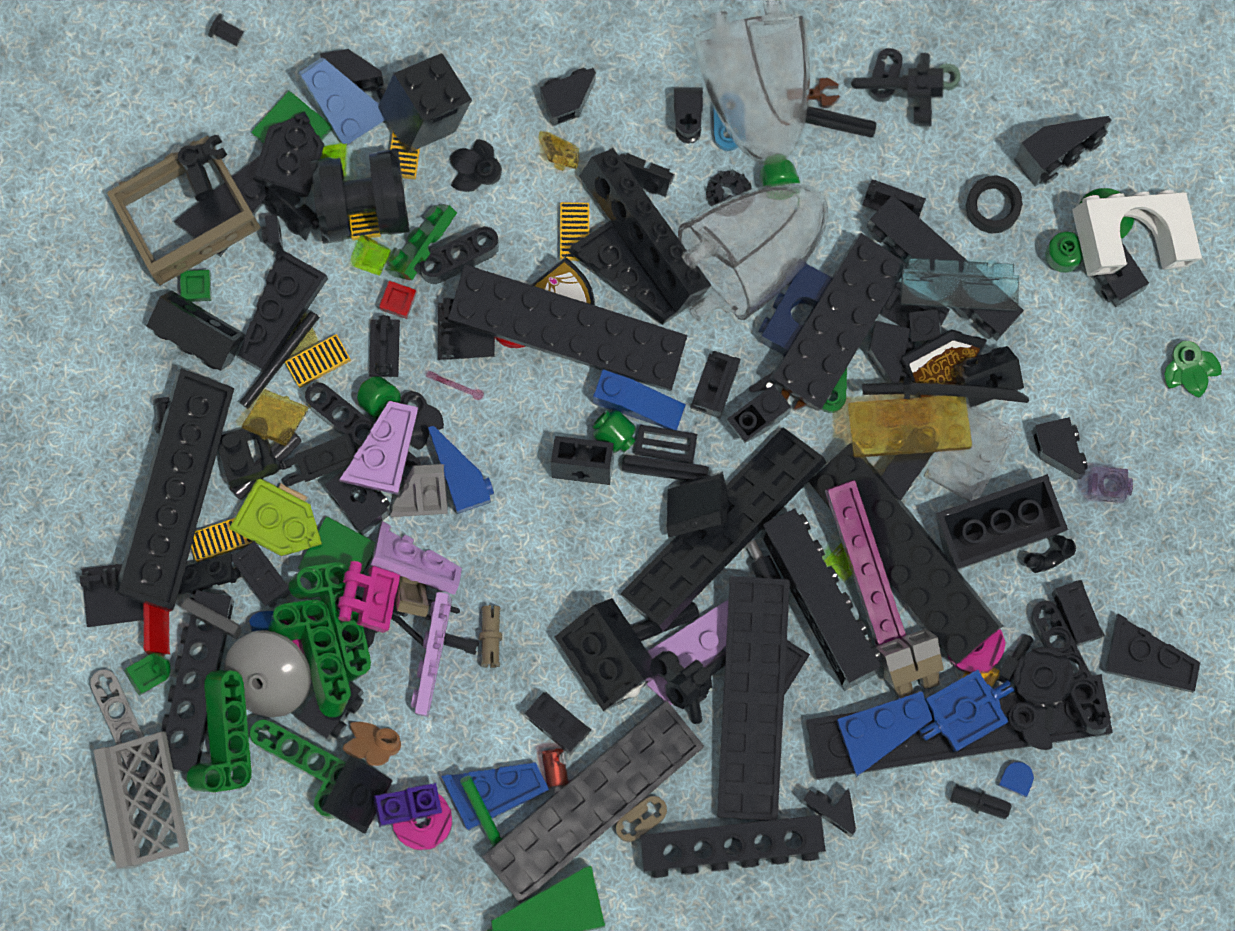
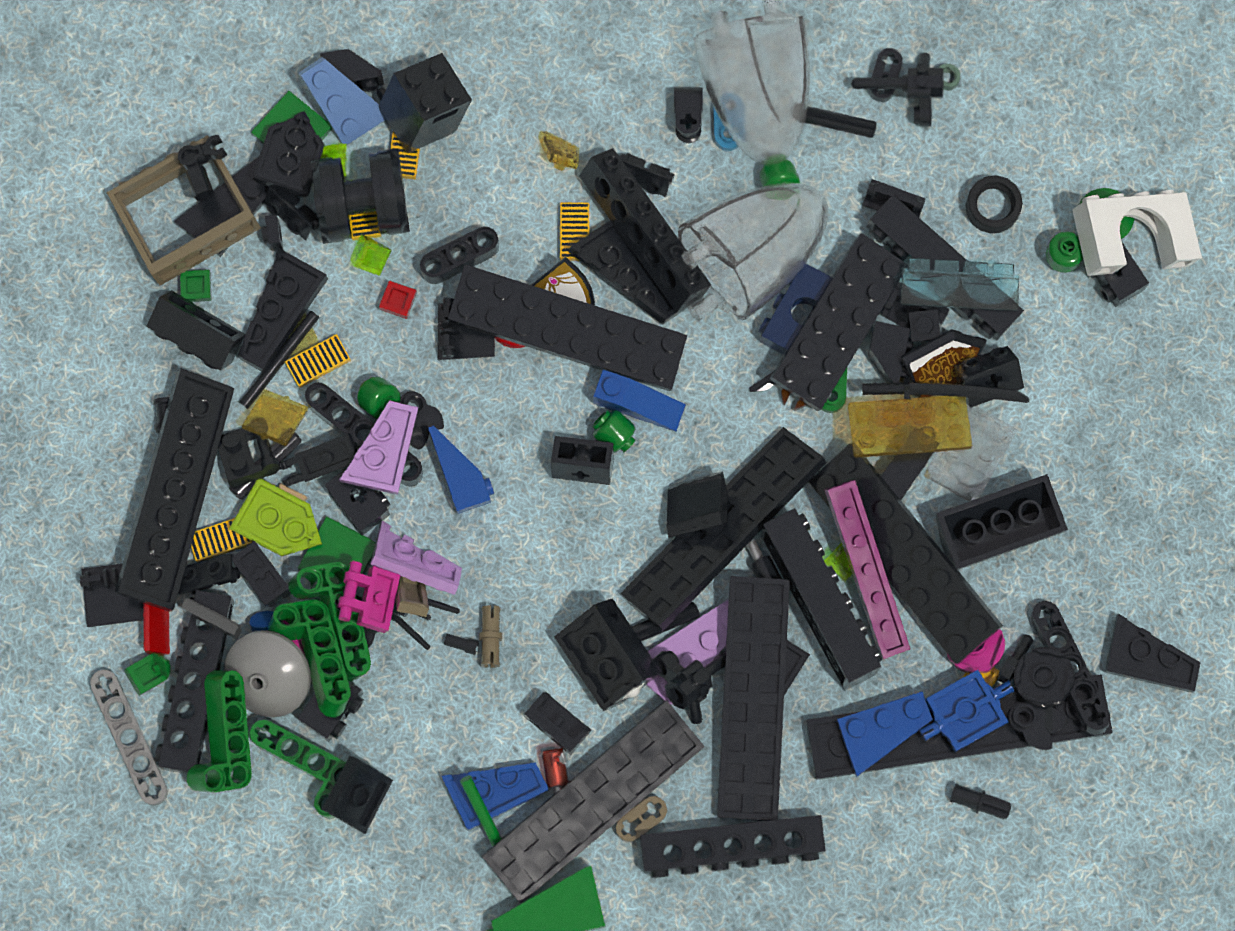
light grey fence [93,732,190,869] -> none
black piece [208,13,245,47] -> none
medium nougat plate [343,722,401,766] -> none
black hinge [369,315,400,377] -> none
dark purple slope [373,783,442,827] -> none
green wing [385,204,457,280] -> none
light grey wing [391,464,448,517] -> none
dark pink plate [393,795,453,851] -> none
lavender wing [411,592,452,717] -> none
clear pink hinge [426,371,484,400] -> none
black plate [450,139,502,192] -> none
black slope [540,68,596,126] -> none
black axle [622,455,709,481] -> none
black tile [635,425,698,464] -> none
black hinge [690,351,741,419] -> none
black gear [706,169,752,215] -> none
black slope [727,384,791,443] -> none
reddish brown bar [785,78,840,108] -> none
black slope [801,788,856,837] -> none
hips [876,628,944,698] -> none
blue tile [998,762,1034,797] -> none
black slope [1014,116,1111,186] -> none
black piece [1024,535,1076,573] -> none
black slope [1032,417,1088,480] -> none
black hinge [1052,580,1105,647] -> none
clear purple brick [1088,466,1133,503] -> none
green plate [1164,341,1222,398] -> none

